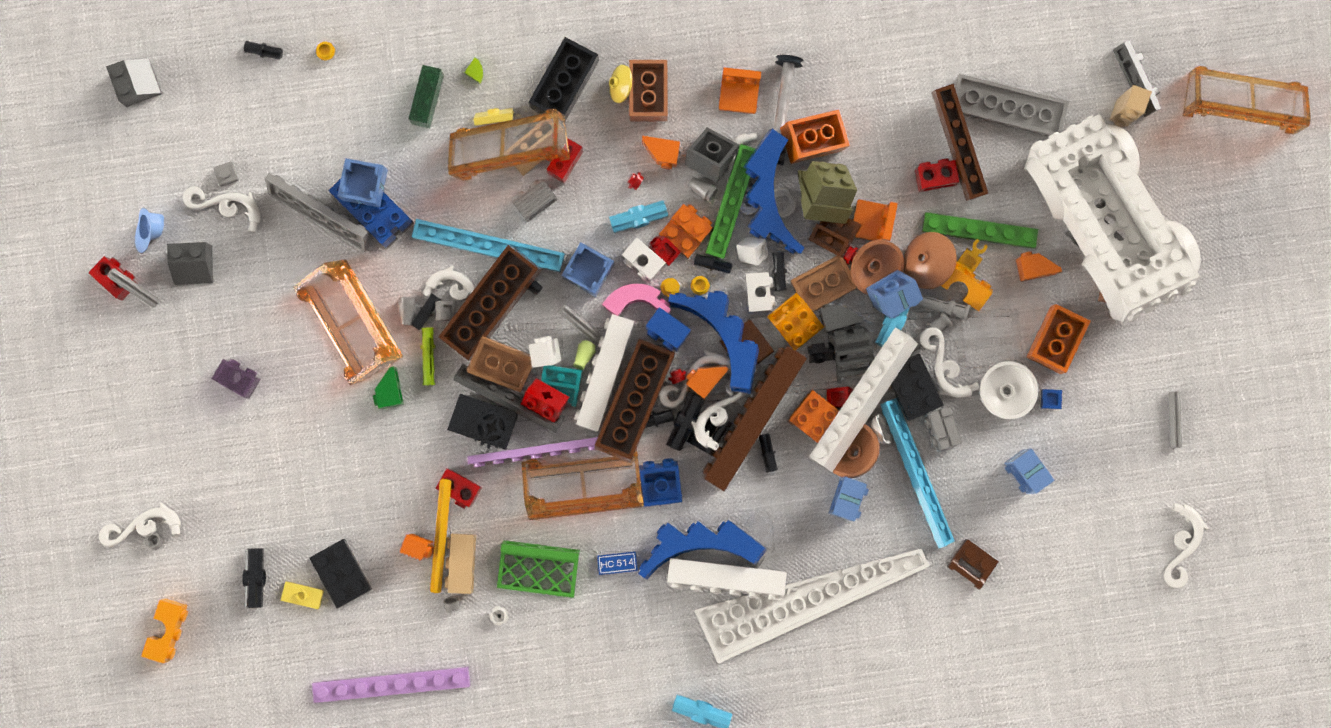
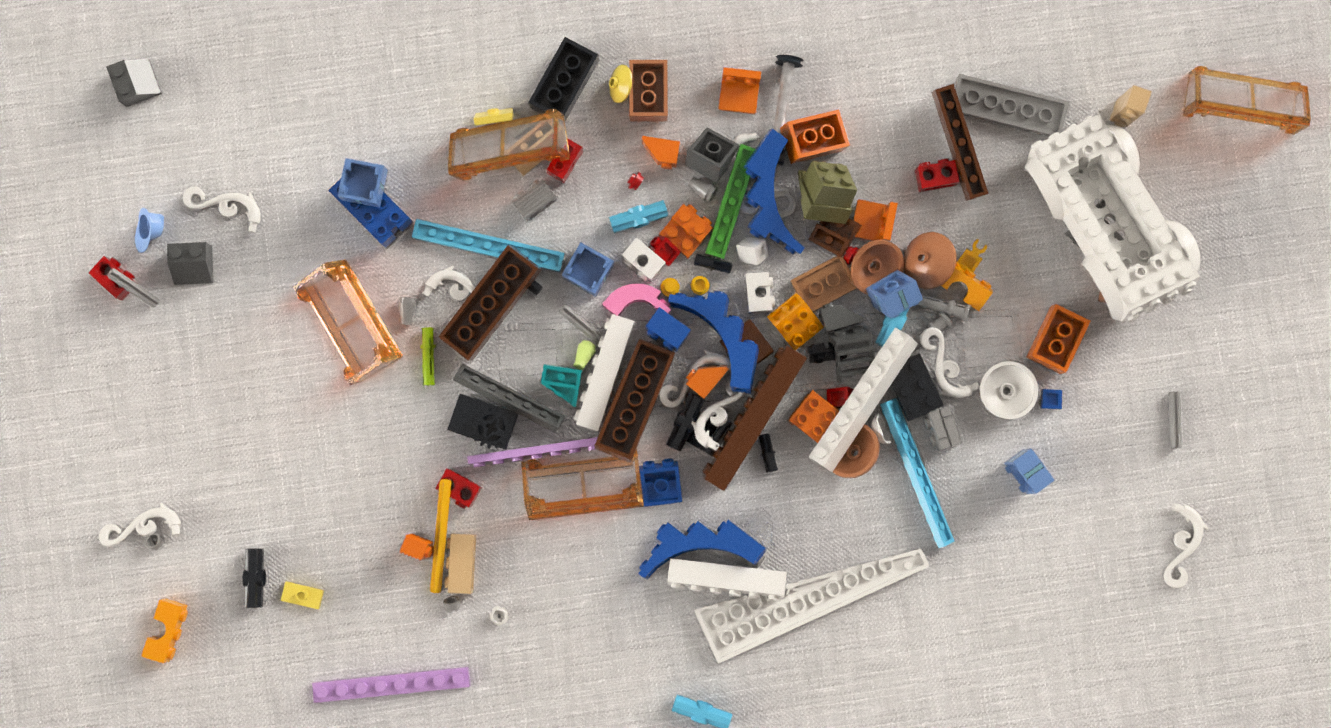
clear purple brick [211,358,261,399] -> none
light grey plate [213,161,239,187] -> none
black axle [244,41,283,59] -> none
light grey plate [265,173,369,252] -> none
black plate [309,539,372,609] -> none
yellow plate [316,42,335,61] -> none
green slope [373,366,404,410] -> none
clear green brick [408,65,444,129] -> none
black axle [411,293,441,330] -> none
light grey plate [435,301,456,321] -> none
lime tile [464,57,483,84] -> none
medium nougat plate [467,336,532,392] -> none
bright green fence [497,540,580,598] -> none
red brick [521,378,569,423] -> none
white brick [529,336,561,368] -> none
blue tile [597,551,638,575] -> none
black axle [645,409,674,428] -> none
red plate [668,368,686,384] -> none
black pin [772,252,787,291] -> none
medium blue container [829,477,869,521] -> none
bright green plate [922,212,1038,249] -> none
reddish brown plate [947,539,999,590] -> none
orange slope [1016,251,1062,282] -> none
dark grey hinge [1113,40,1161,117] -> none

